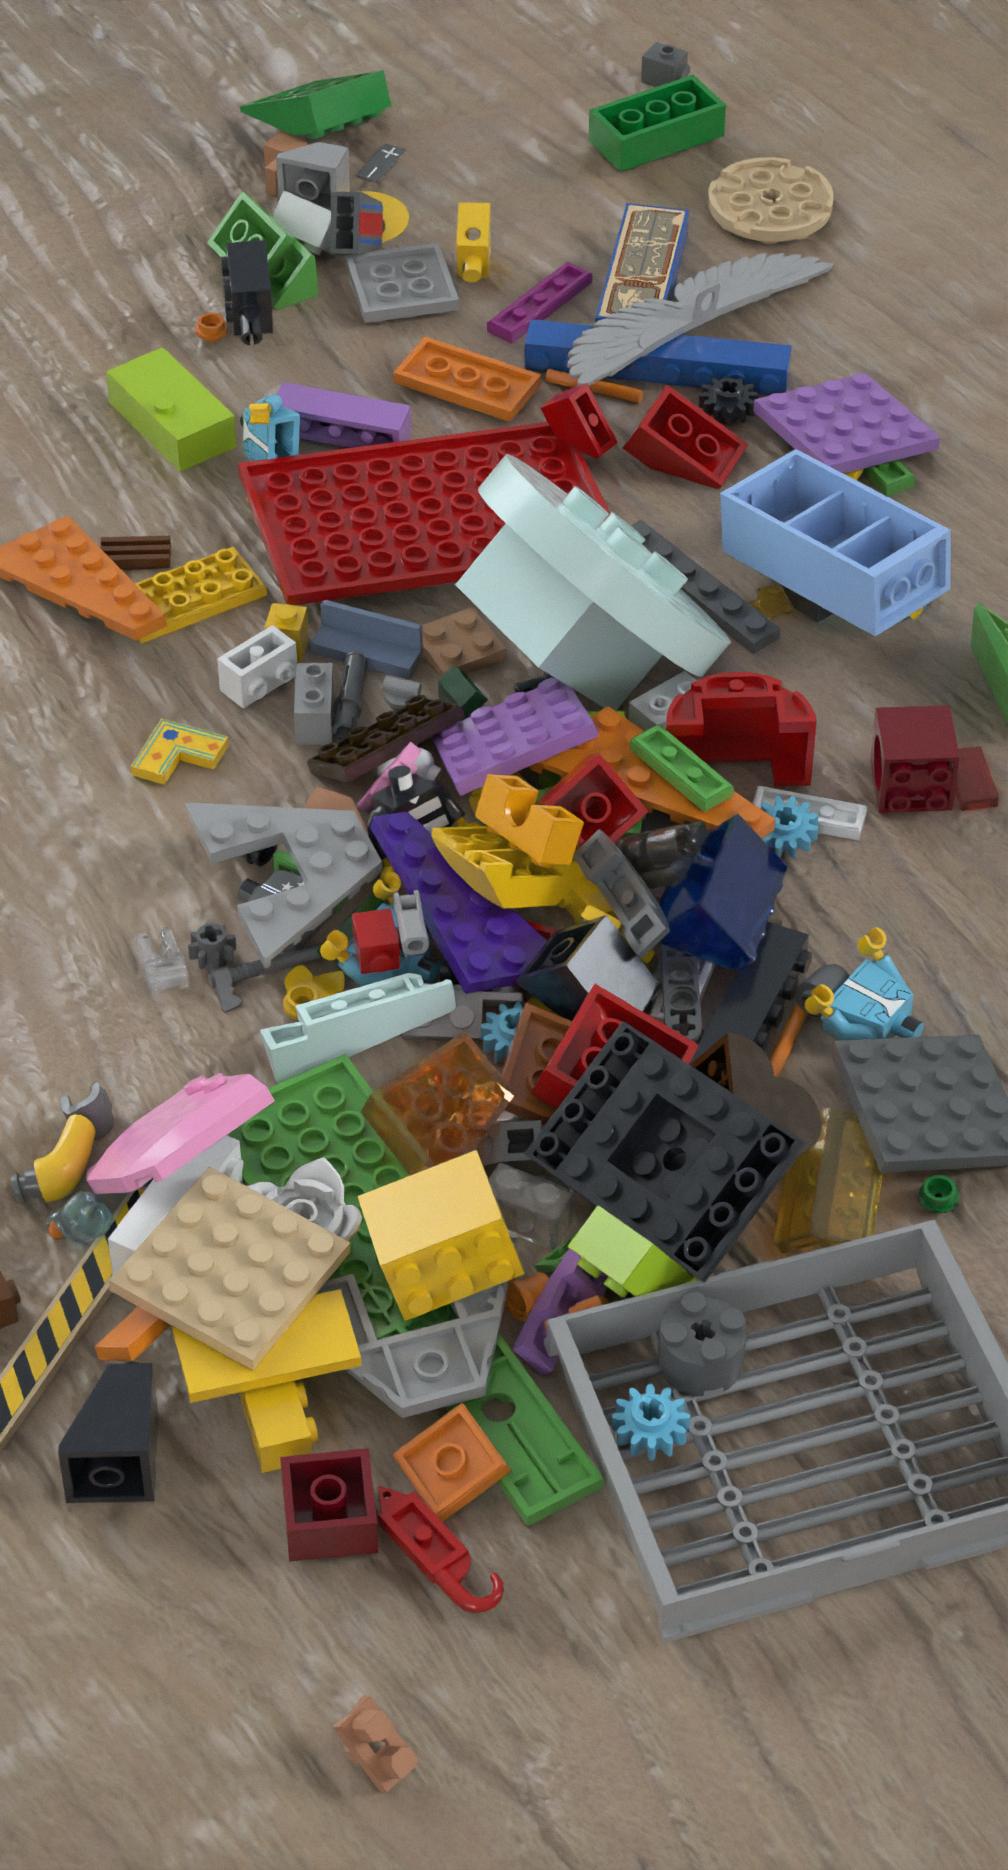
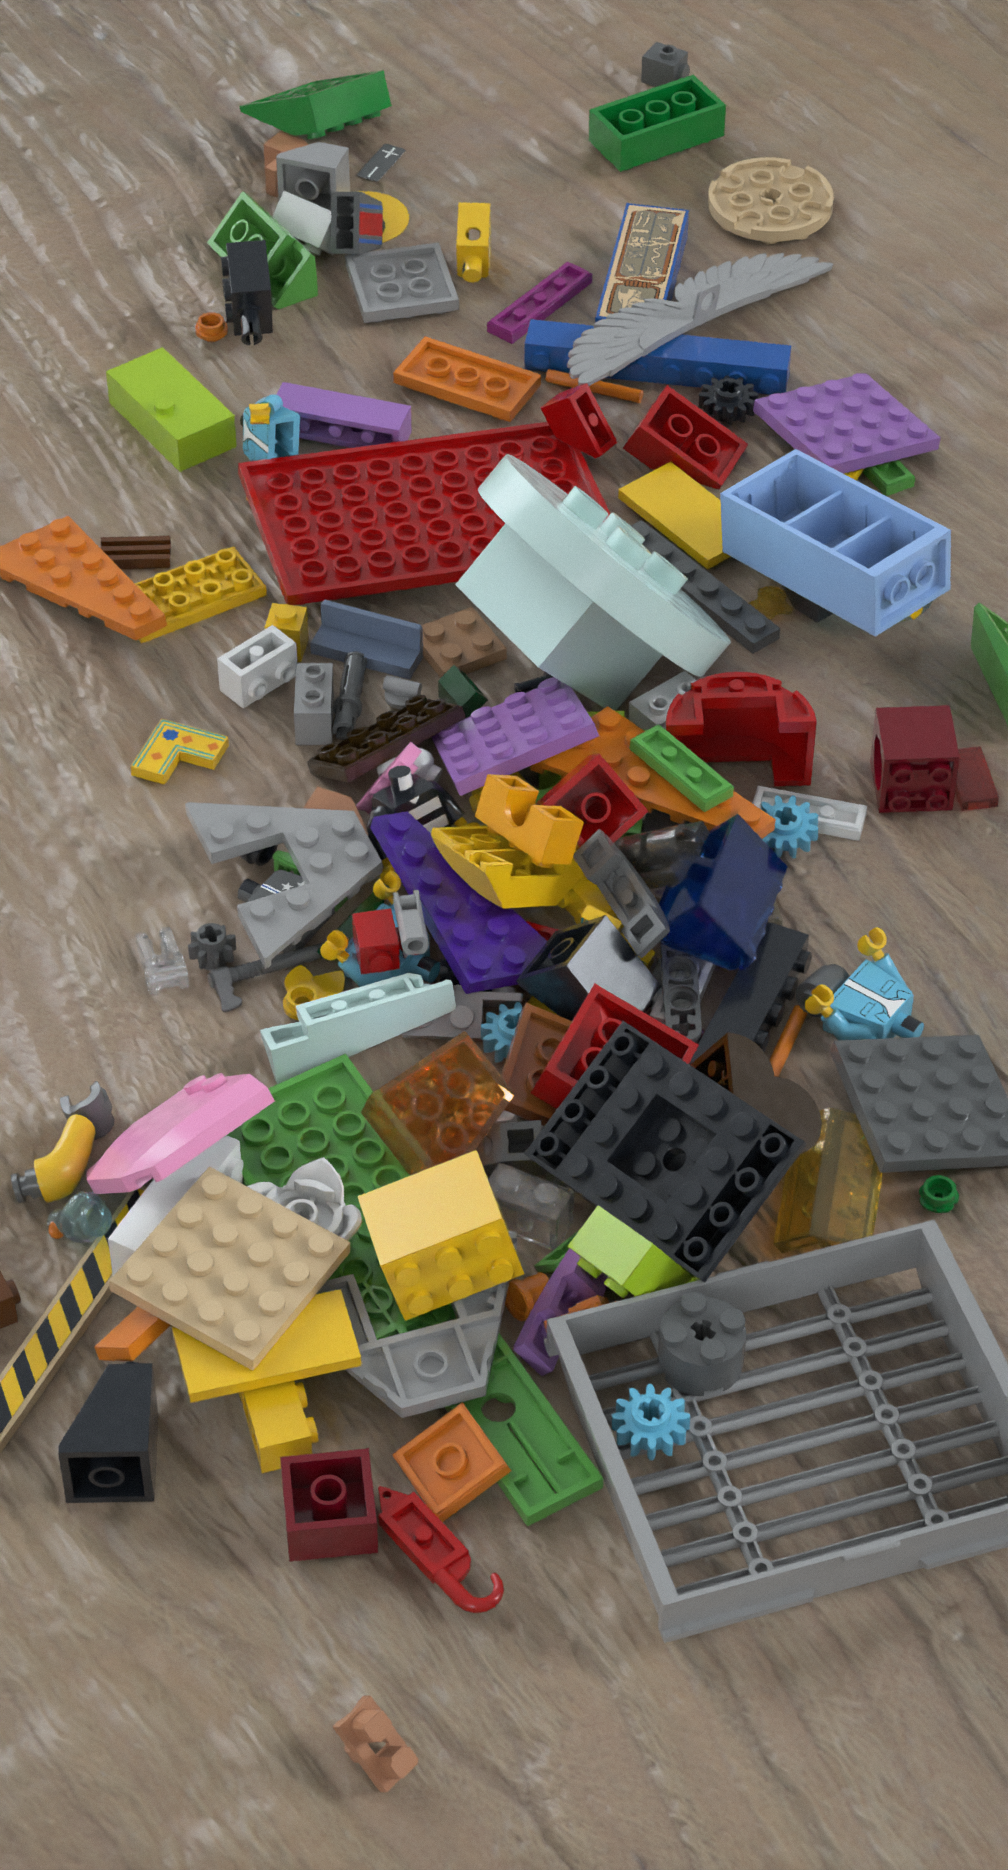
none -> yellow tile [618,462,731,569]

